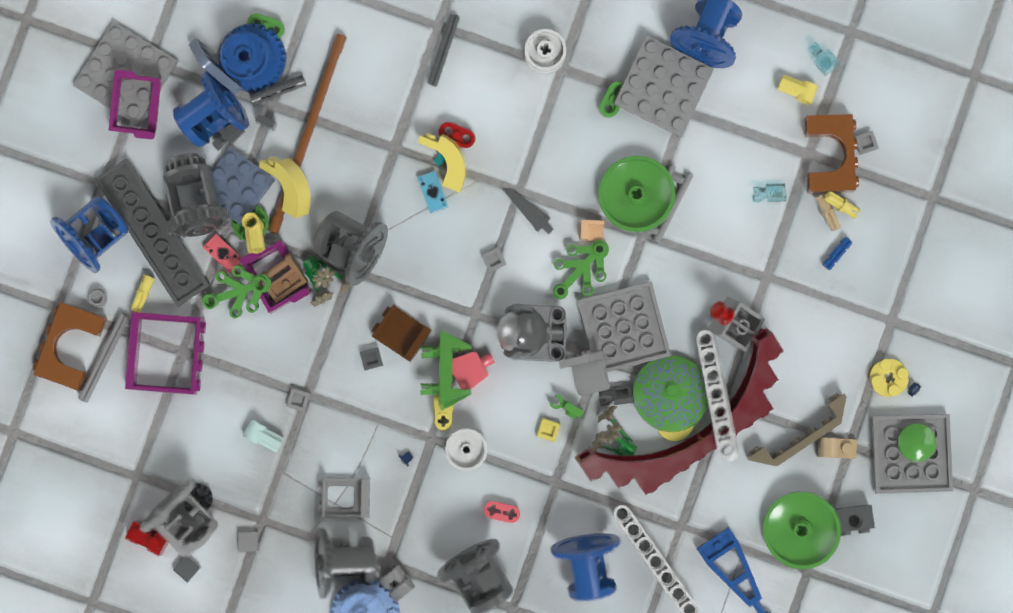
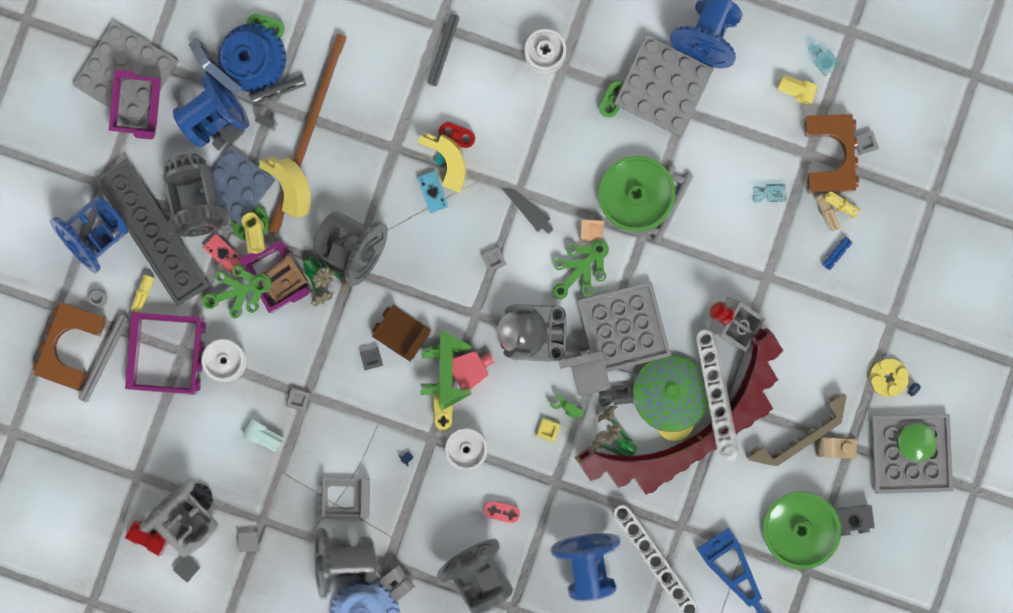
none -> white wheel [202,339,247,383]

